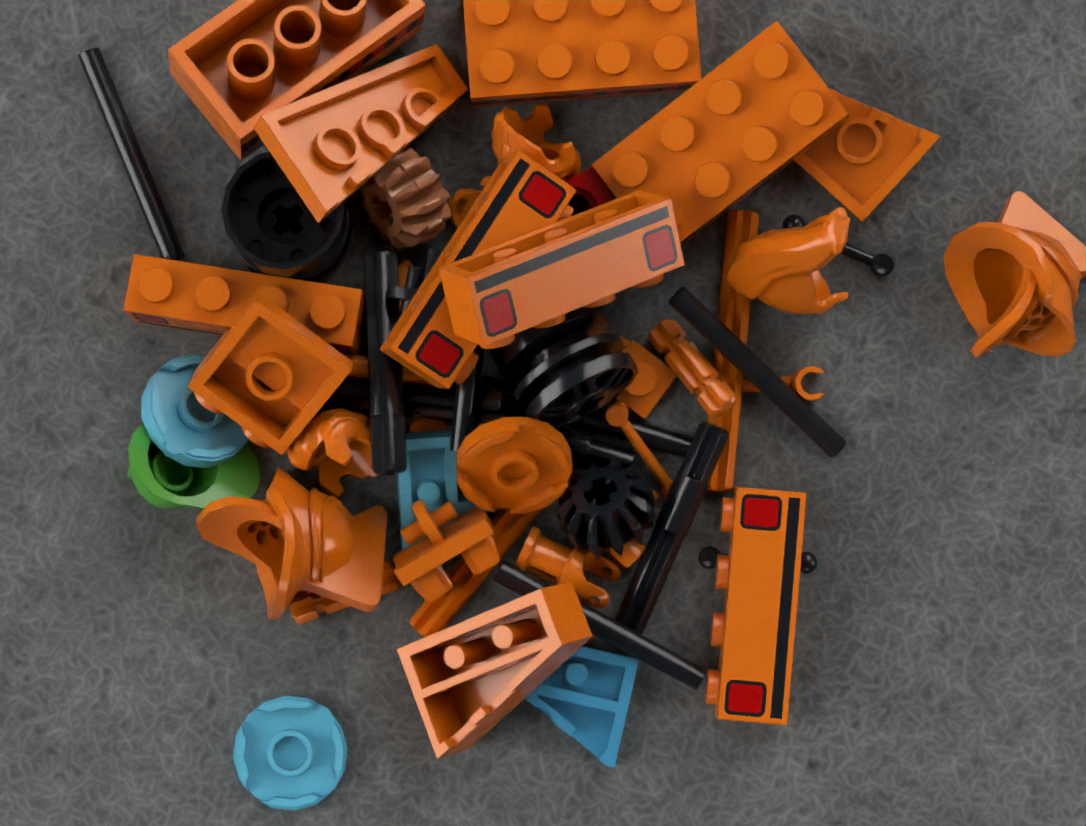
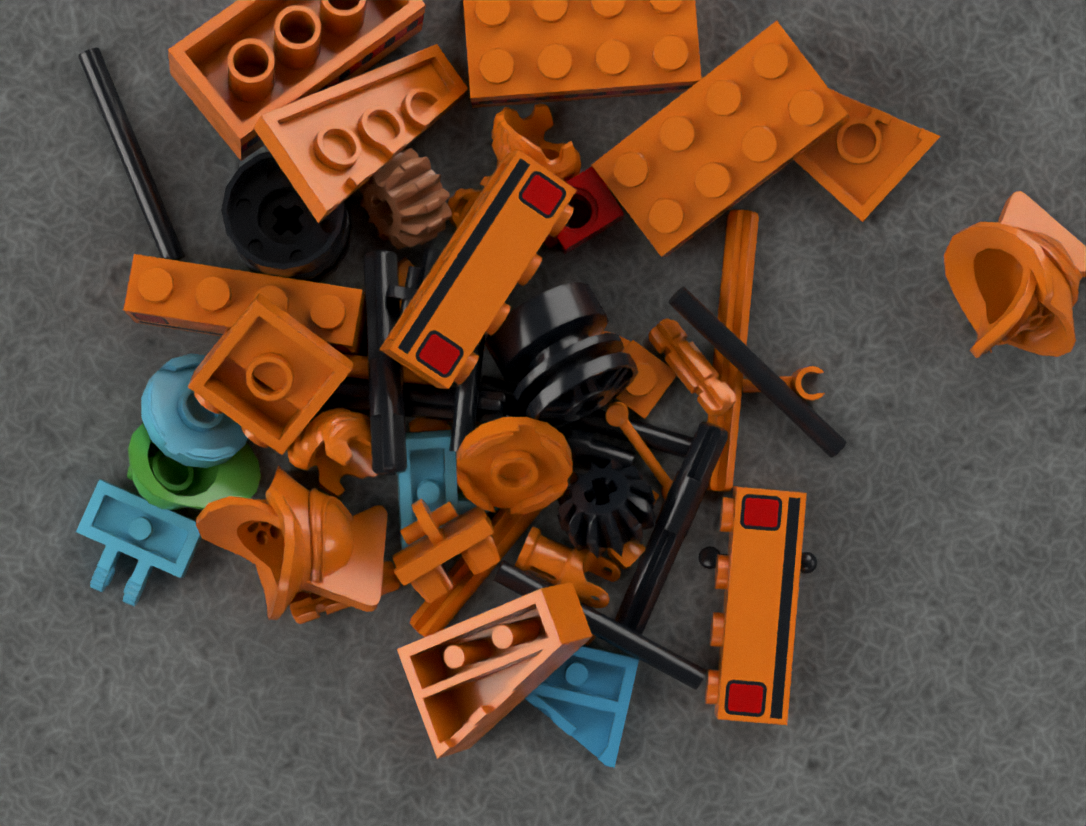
medium azure tile [233,695,348,811] -> none
orange brick [439,190,685,349] -> none
orange piece [726,207,850,316] -> none
black hinge [783,214,894,277] -> none
none -> medium azure hinge [76,479,202,607]

